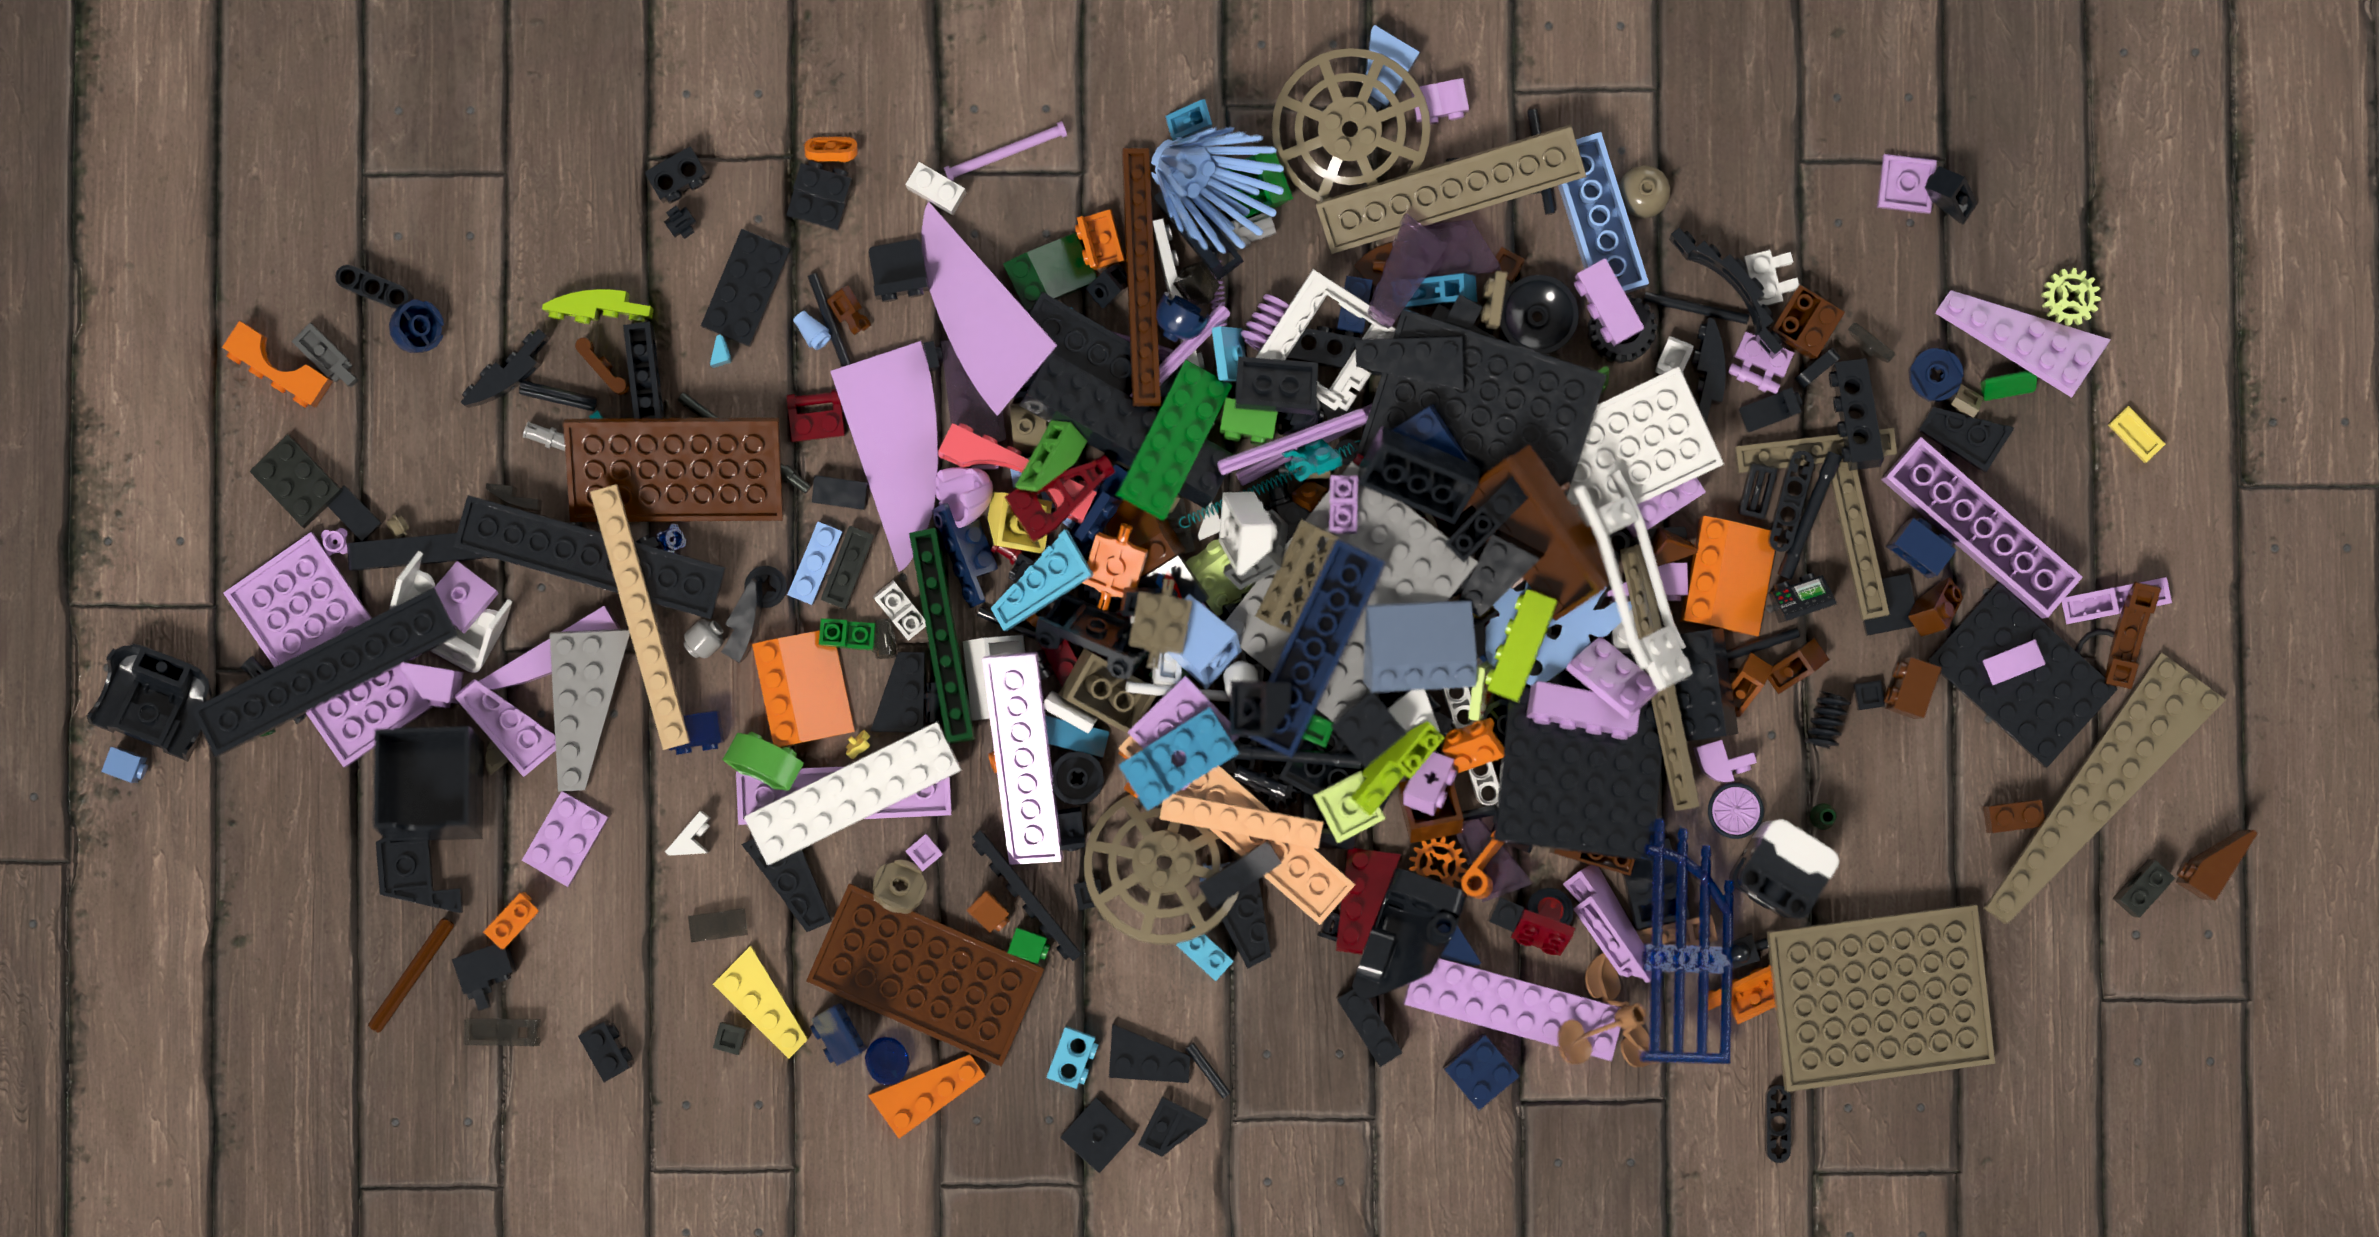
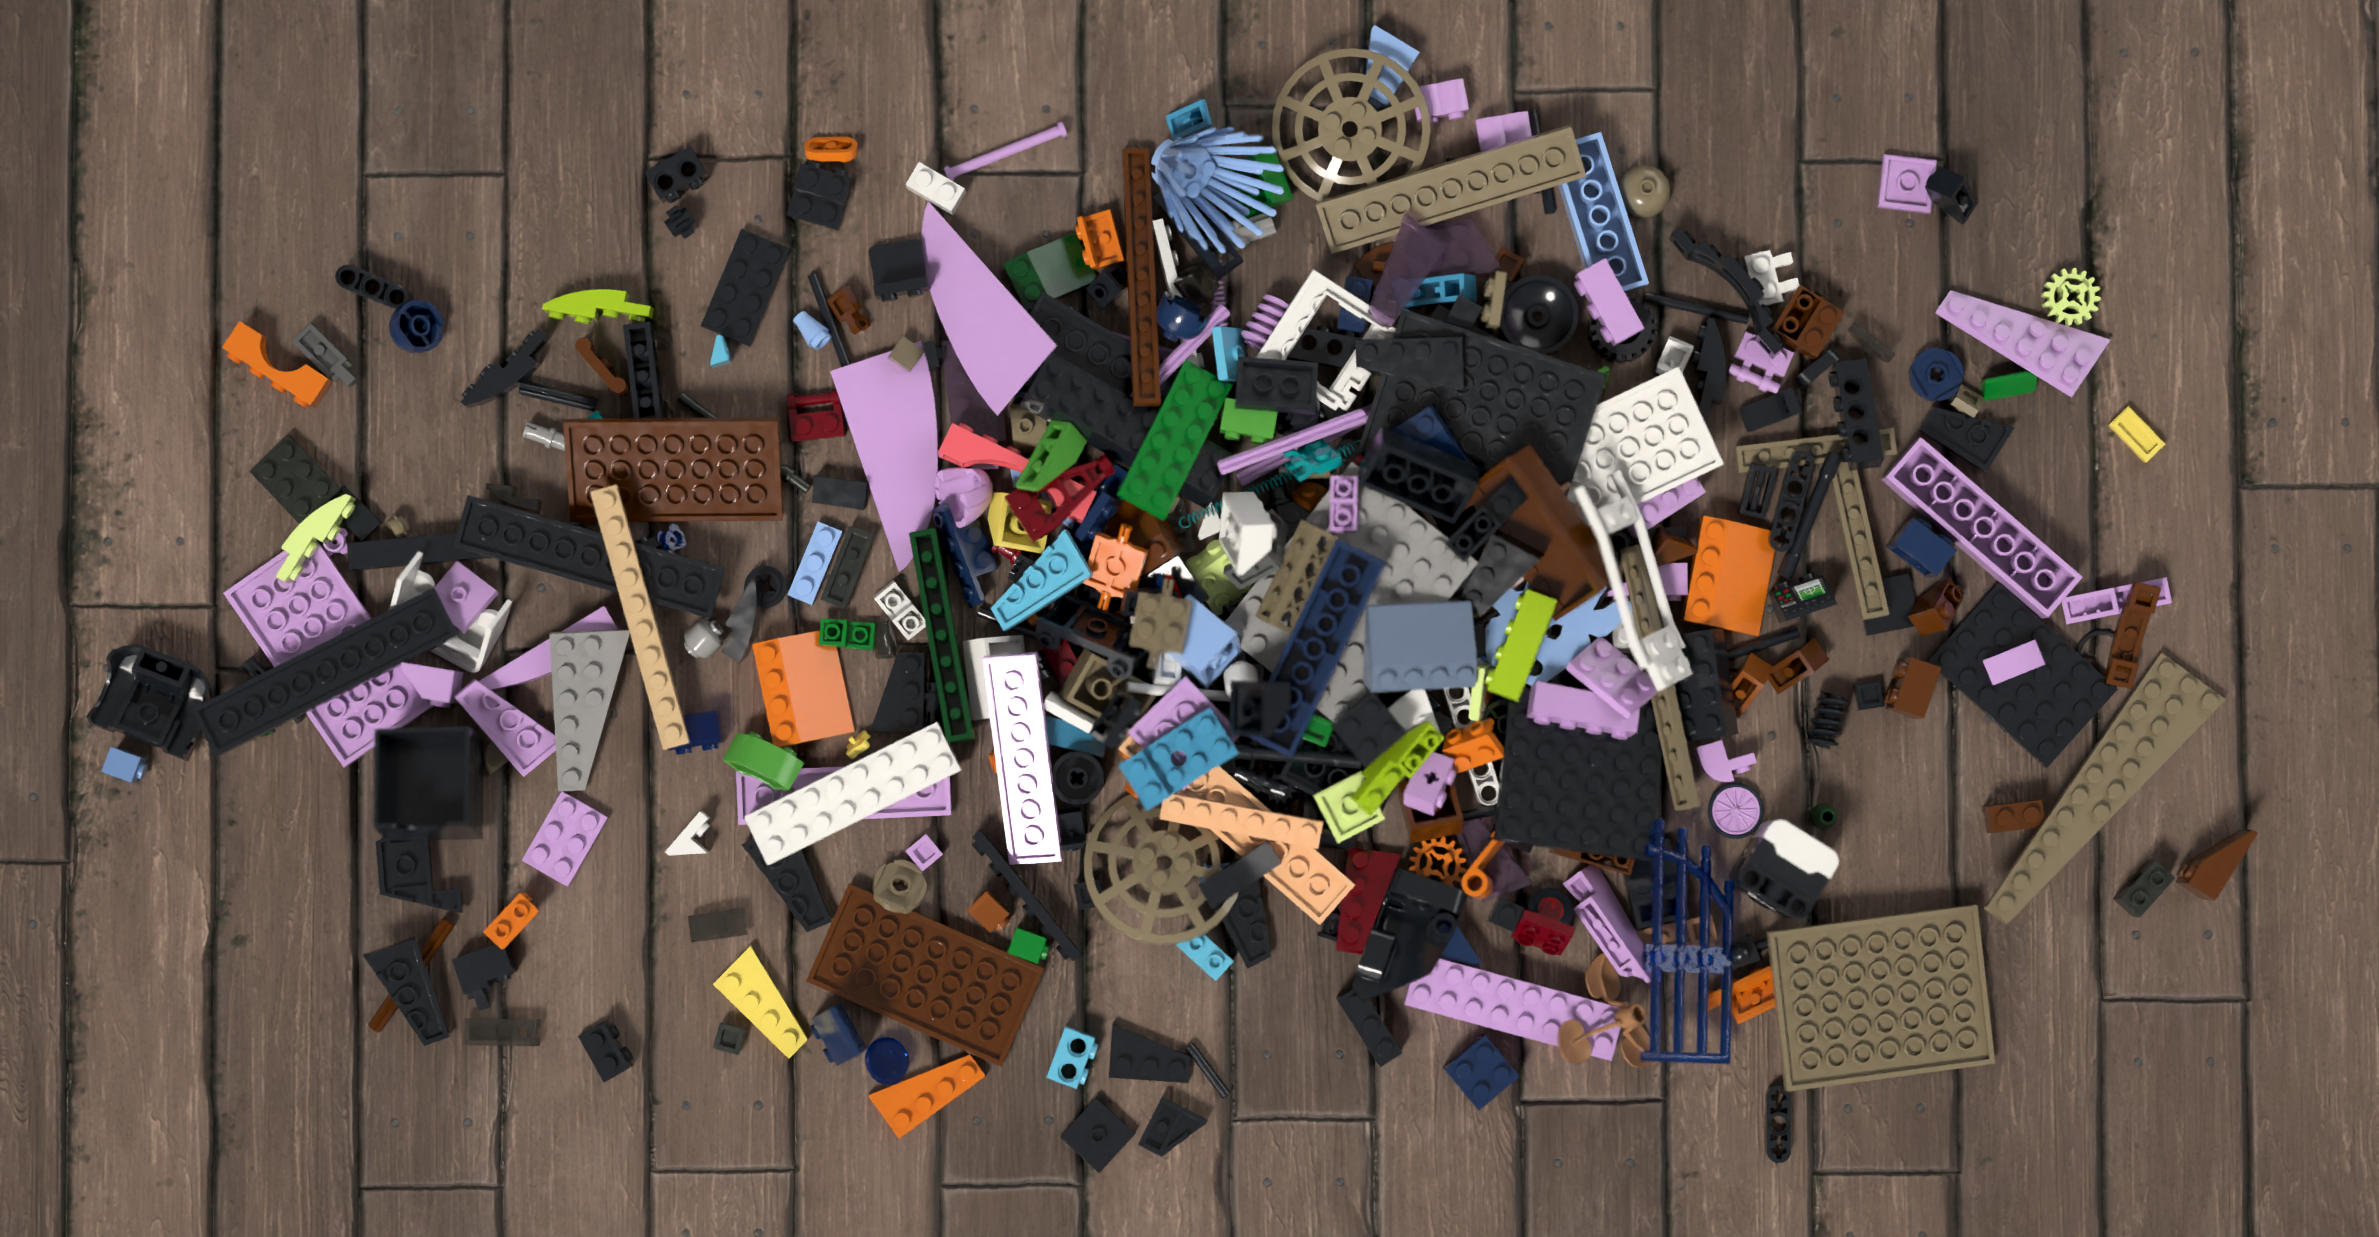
none -> yellowish green slope [276,494,356,583]
none -> black wing [363,936,450,1046]
none -> dark tan slope [887,336,924,373]
none -> black plate [1089,688,1142,749]
none -> lavender brick [1475,111,1532,152]

